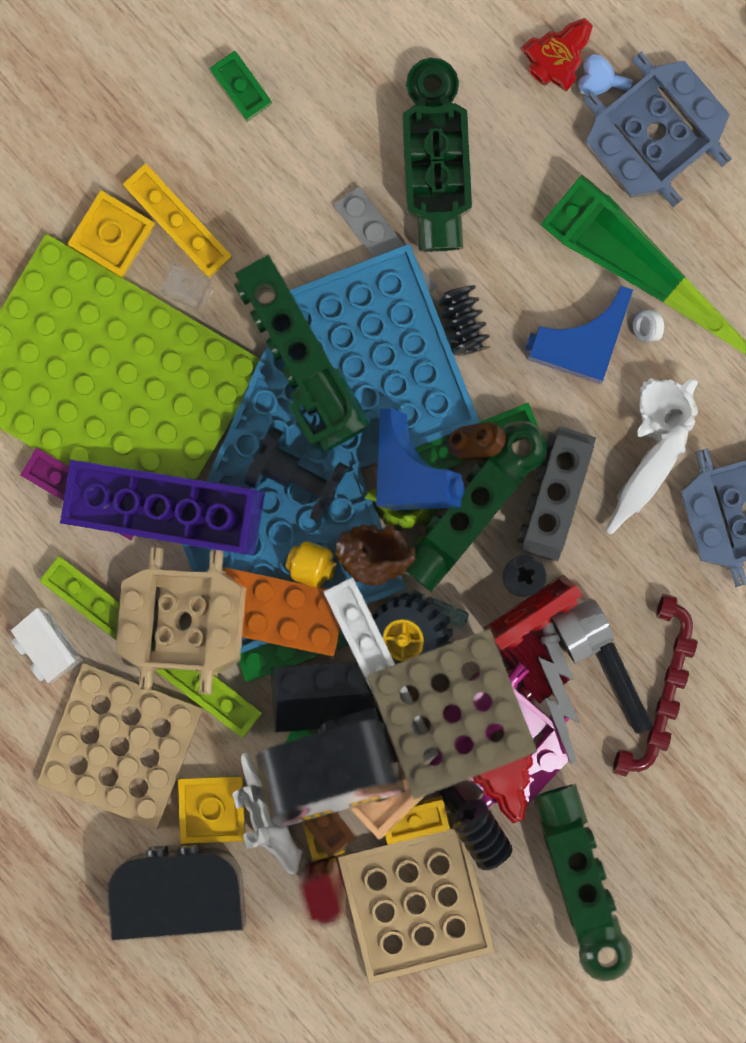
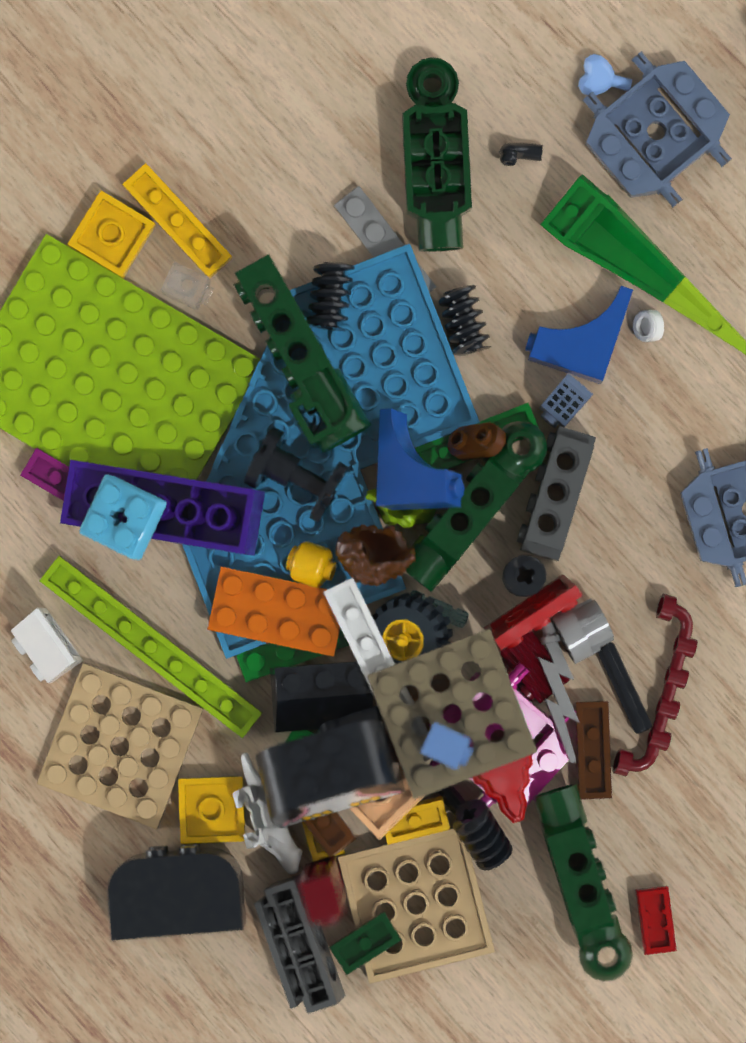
tan piece [116,547,246,695] -> none
green plate [209,50,272,122] -> none
red rock [520,18,593,92] -> none
white animal [606,425,688,534] -> none
white hair [637,378,698,442] -> none
none -> medium azure brick [79,474,167,560]
none -> dark grey brick [254,874,346,1014]
none -> black piece [306,262,355,331]
none -> dark green plate [329,911,402,975]
none -> medium blue brick [419,722,473,770]
none -> black arm [499,143,543,166]
none -> sand blue slope [539,373,593,428]
none -> reddish brown plate [575,701,612,799]
none -> red plate [635,885,677,955]

